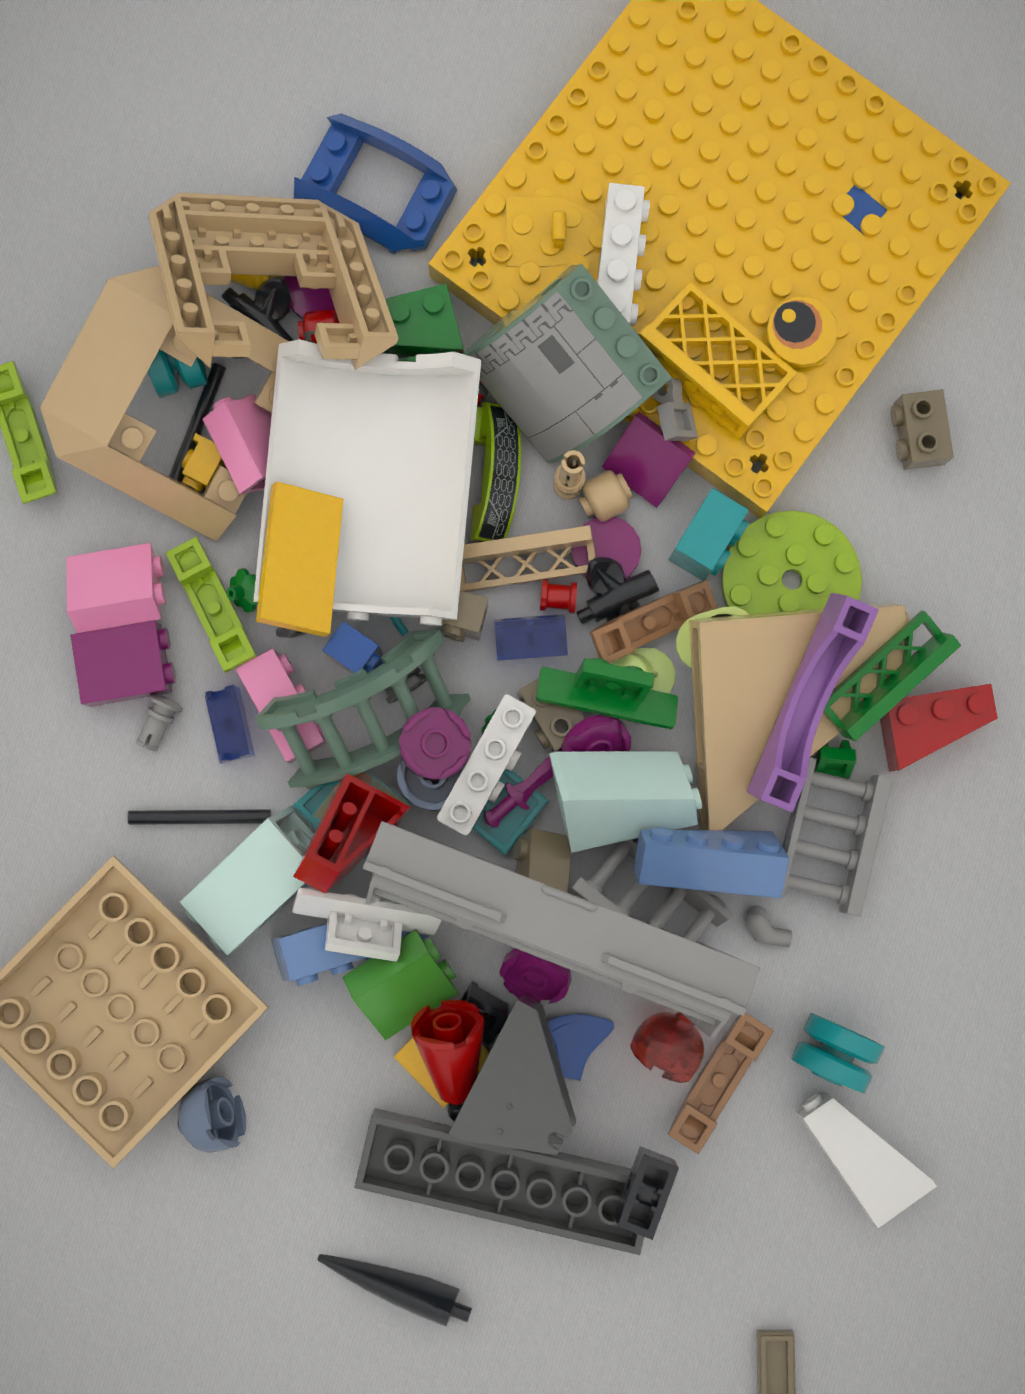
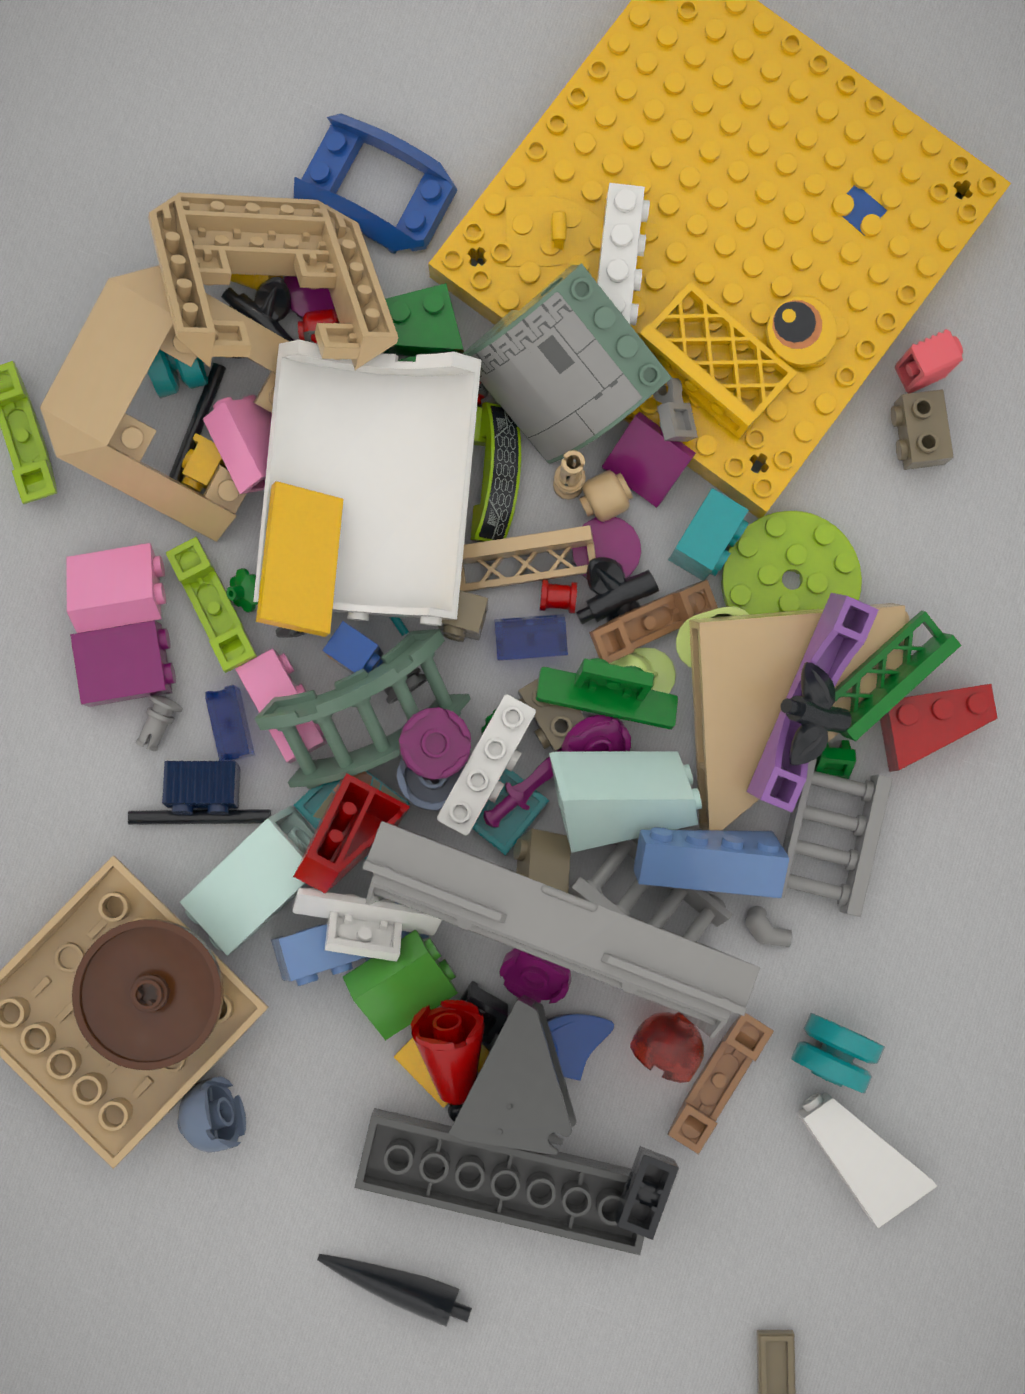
none -> reddish brown dish [72,919,224,1070]
none -> dark blue brick [162,760,240,815]
none -> black plant [781,662,852,765]
none -> coral brick [895,329,963,394]

